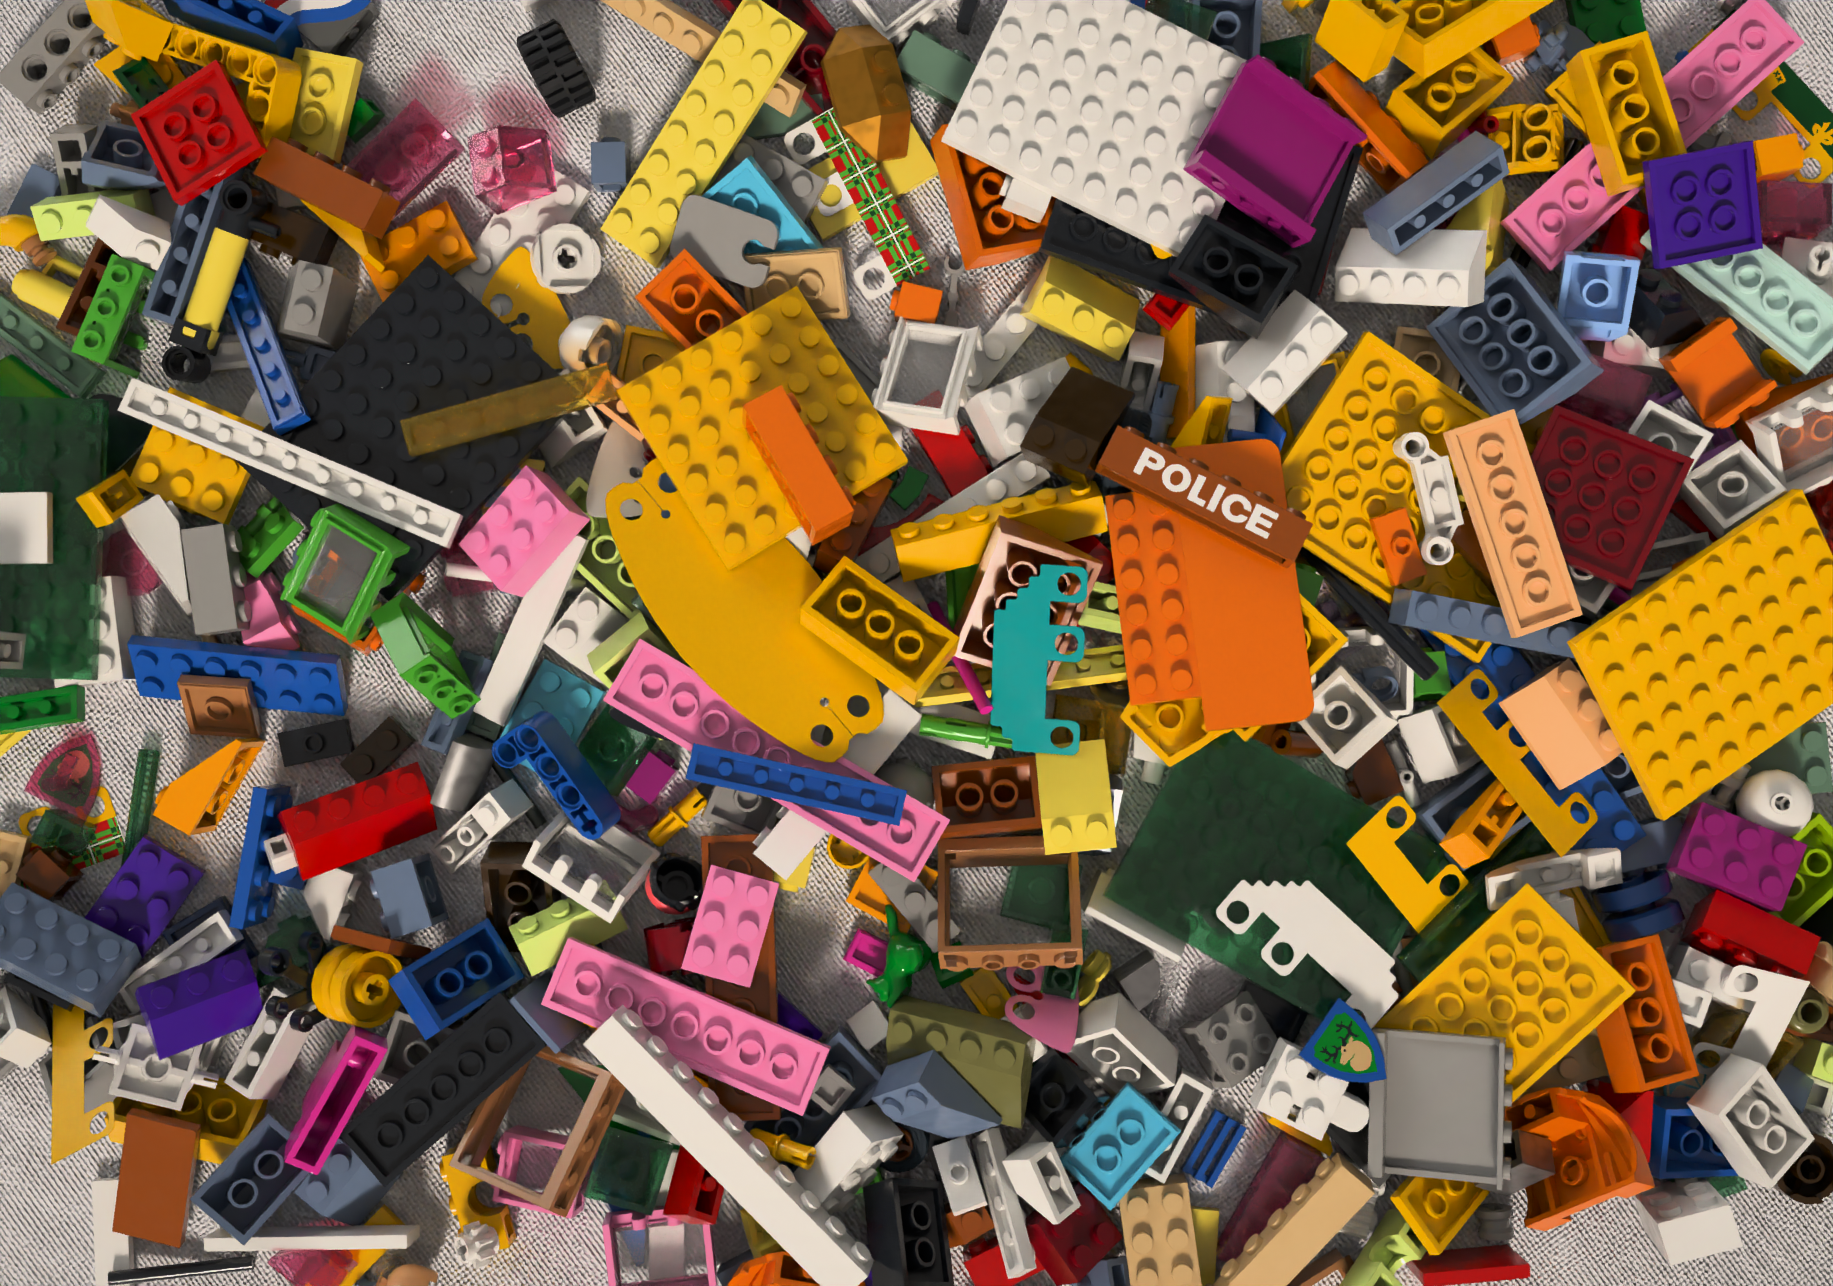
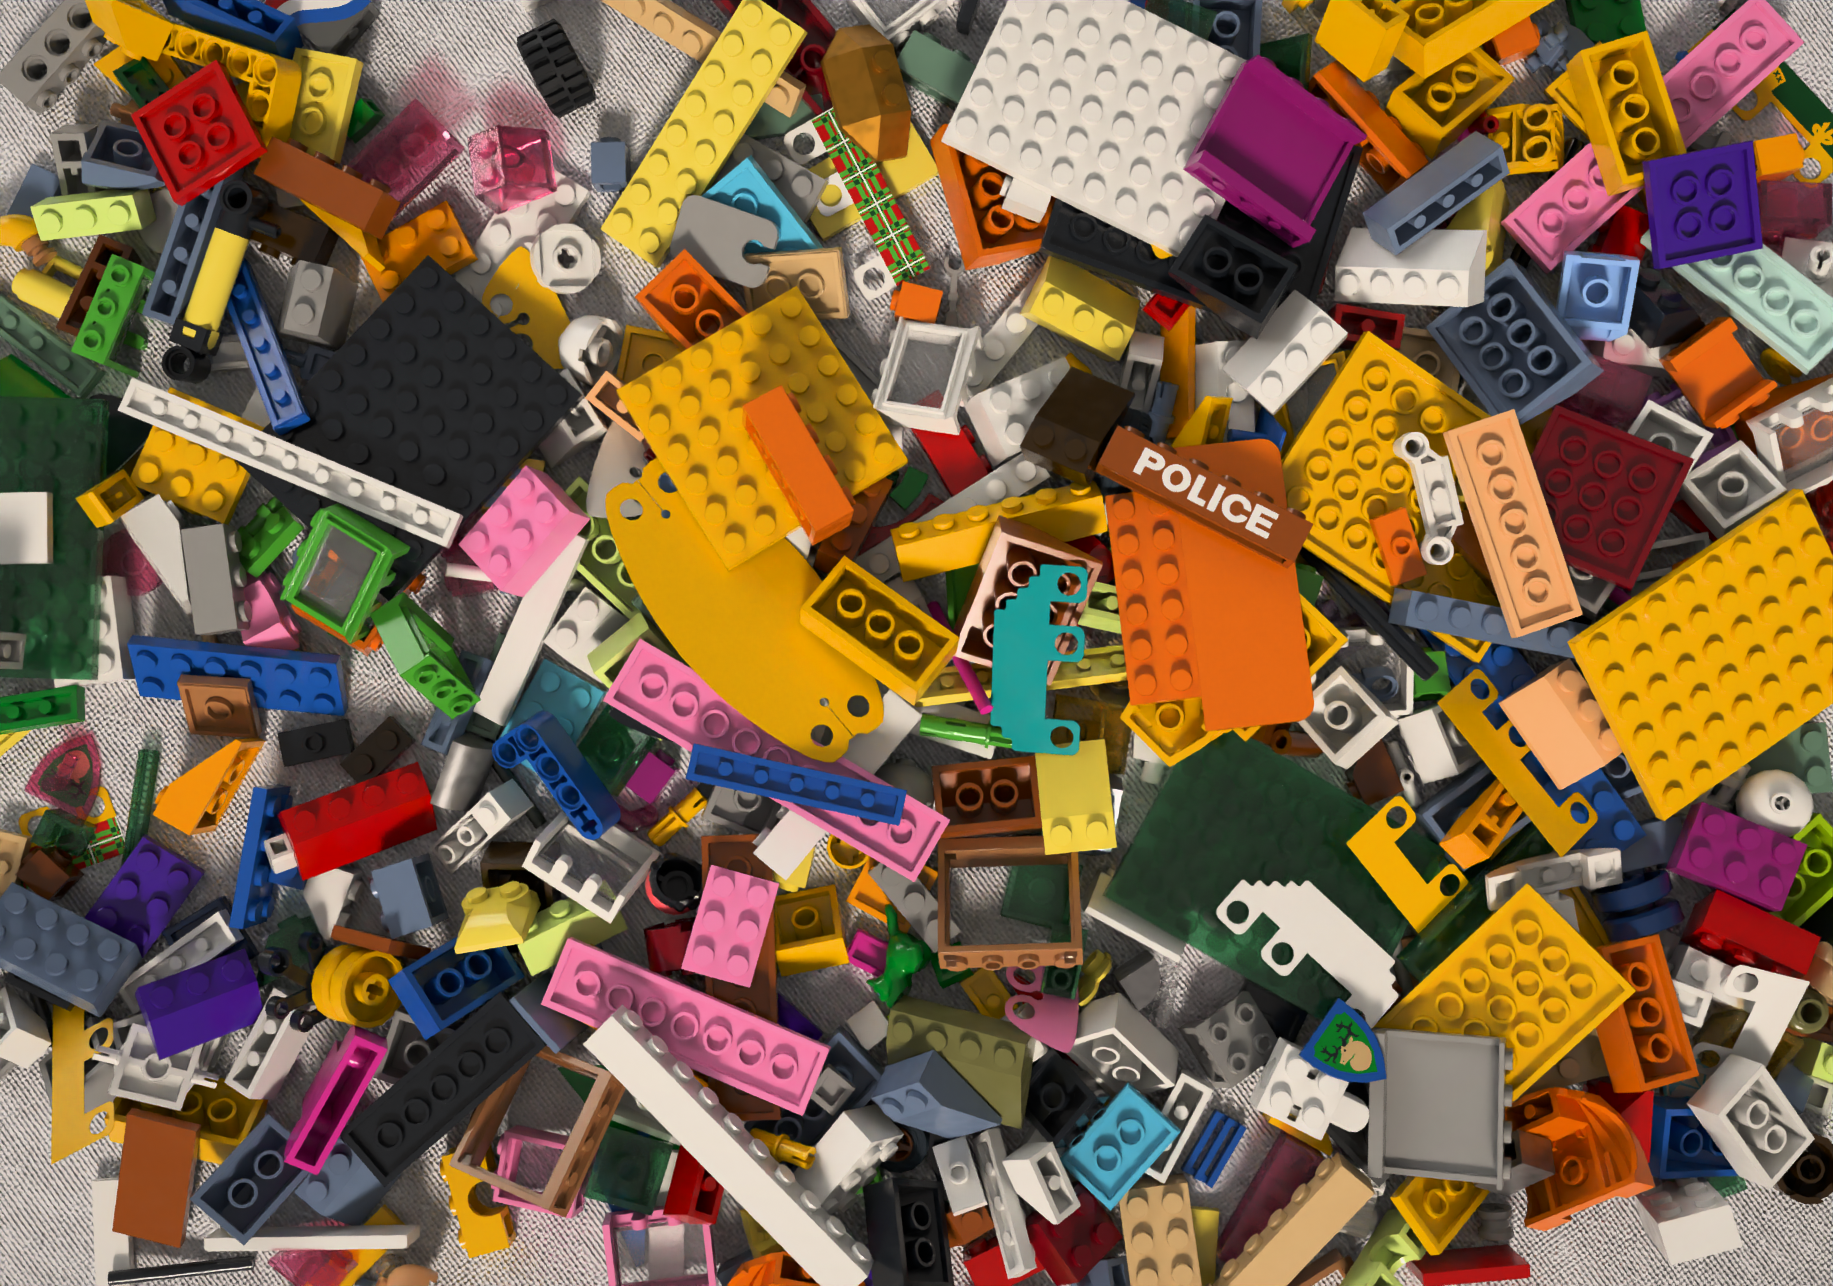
white slope [86,194,171,271] -> none
clear yellow plate [400,363,618,457] -> none
white gear [454,1221,500,1269] -> none
none -> light yellow slope [454,881,541,954]
none -> yellow slope [775,884,850,977]
none -> red brick [1328,303,1405,351]

